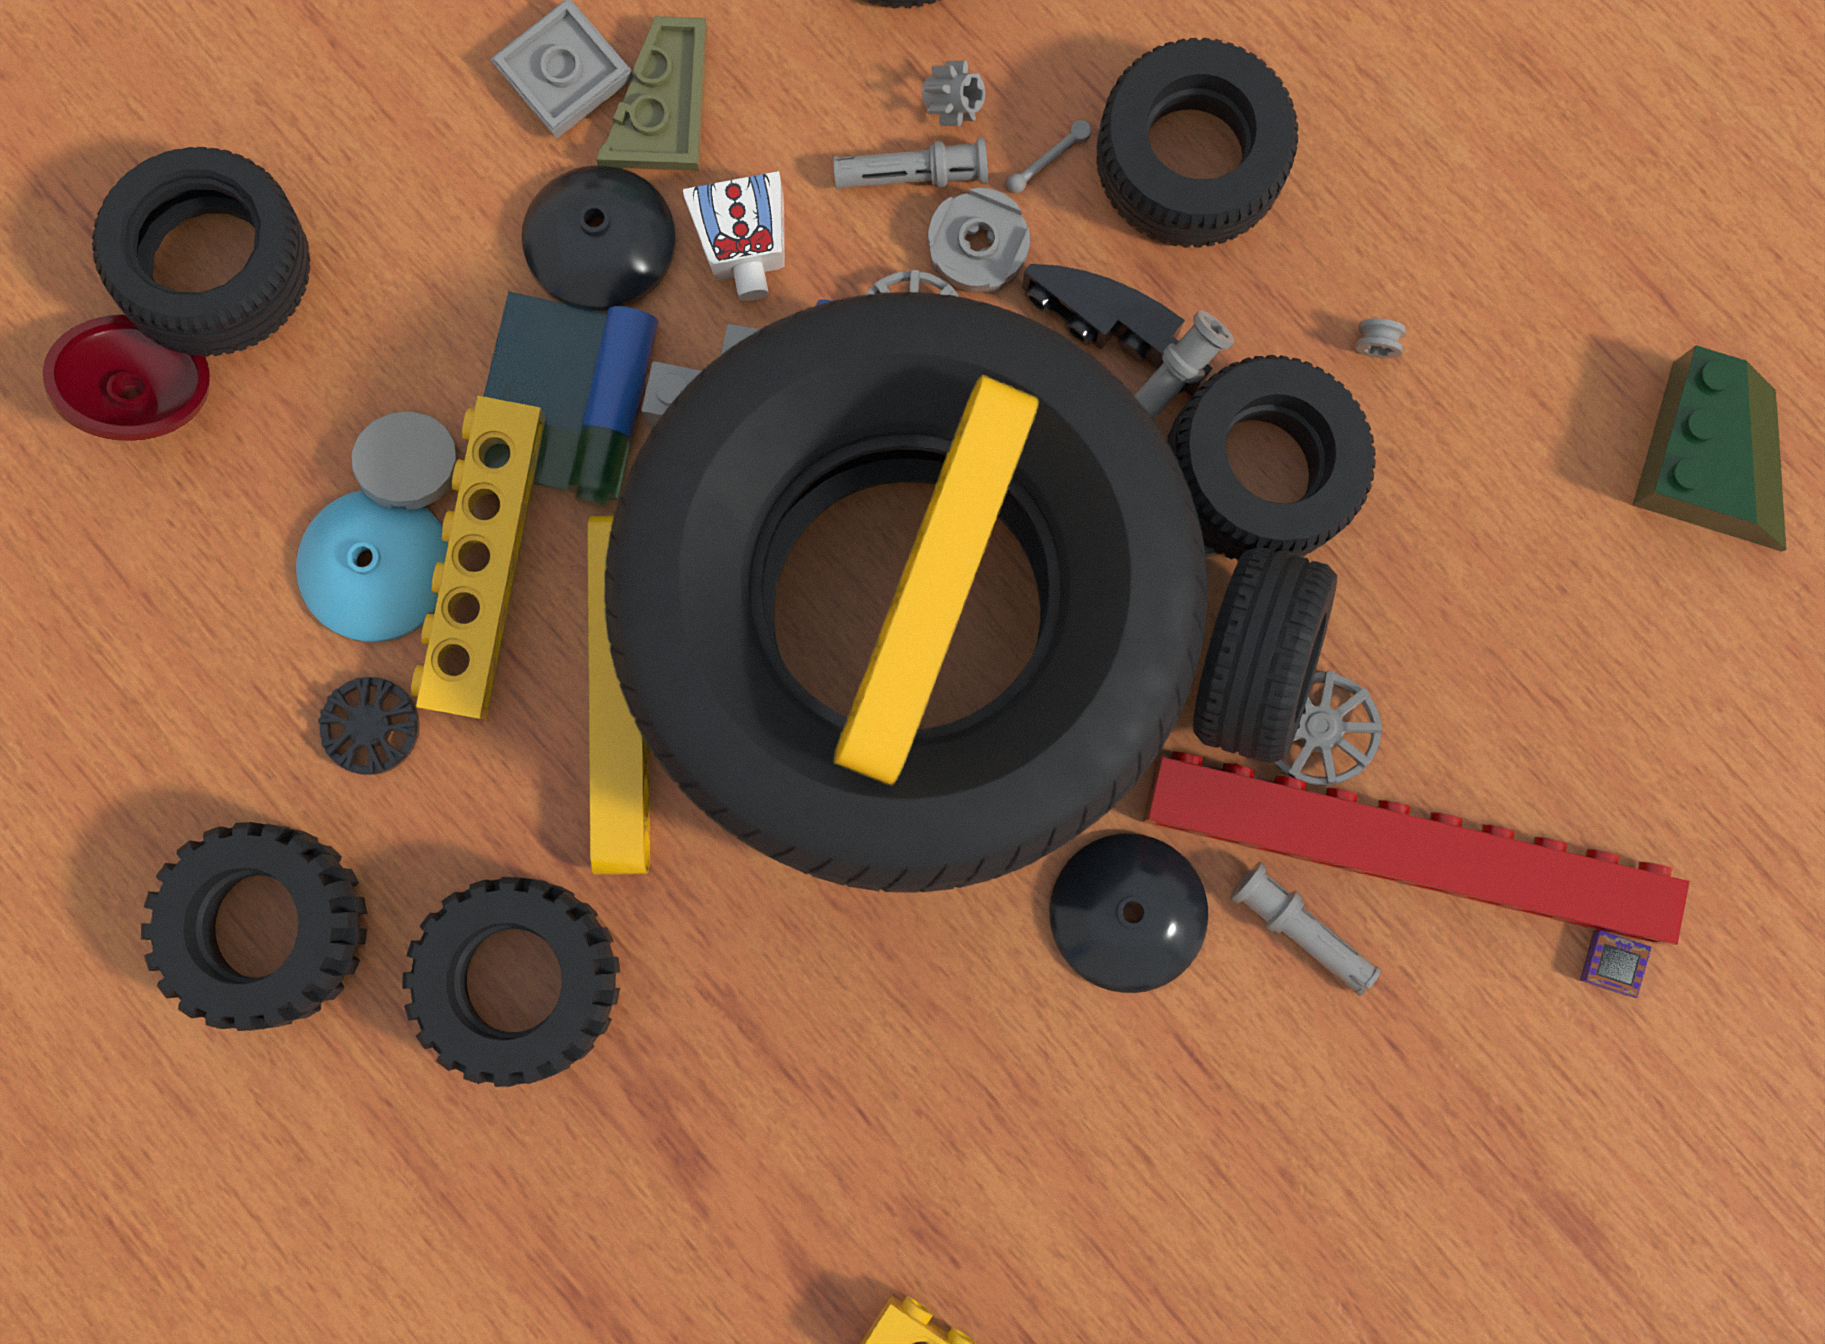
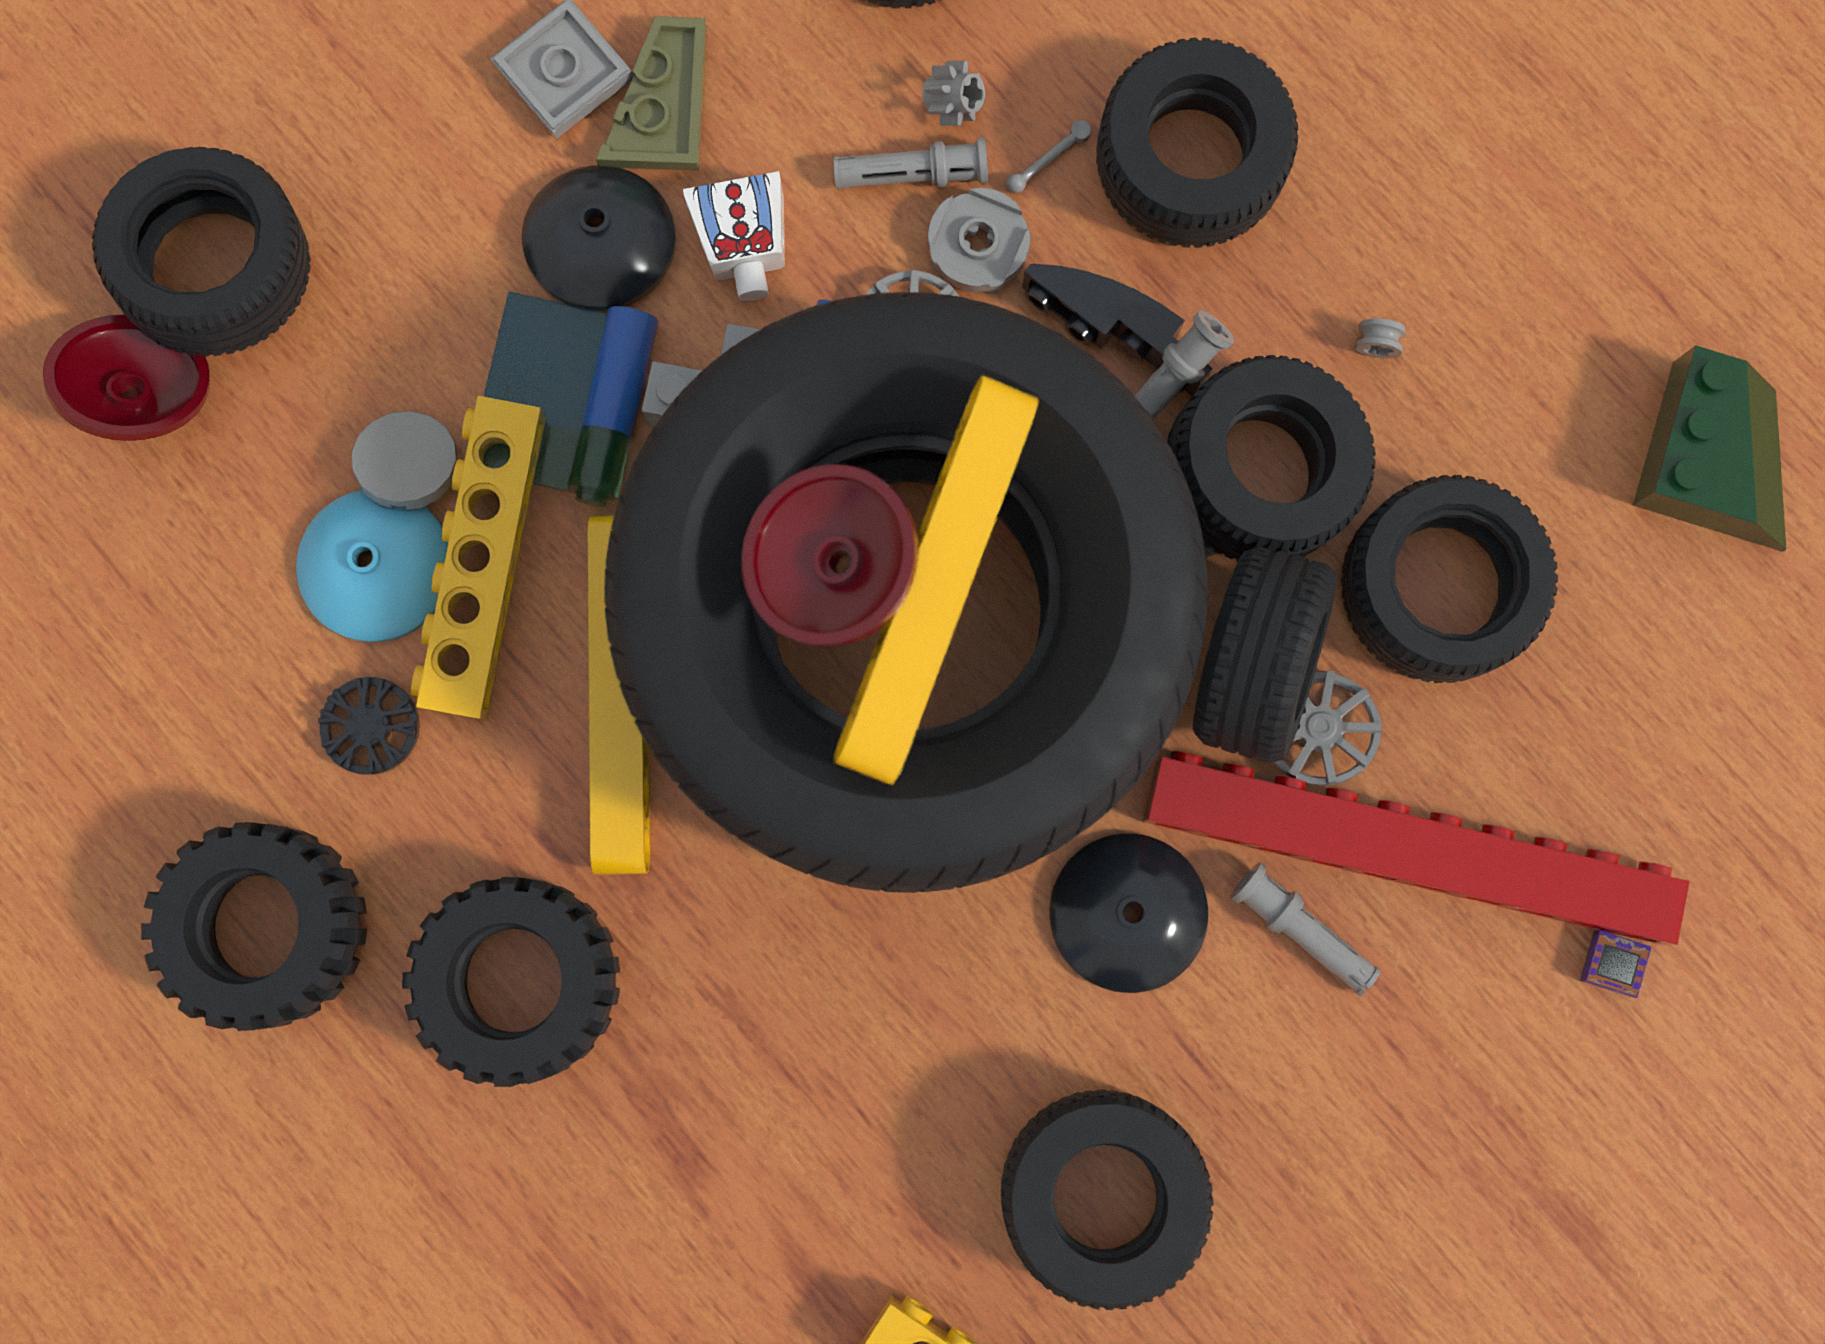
none -> dark red dish [742,465,918,647]
none -> black tyre [1000,1089,1214,1310]
none -> black tyre [1341,475,1558,683]

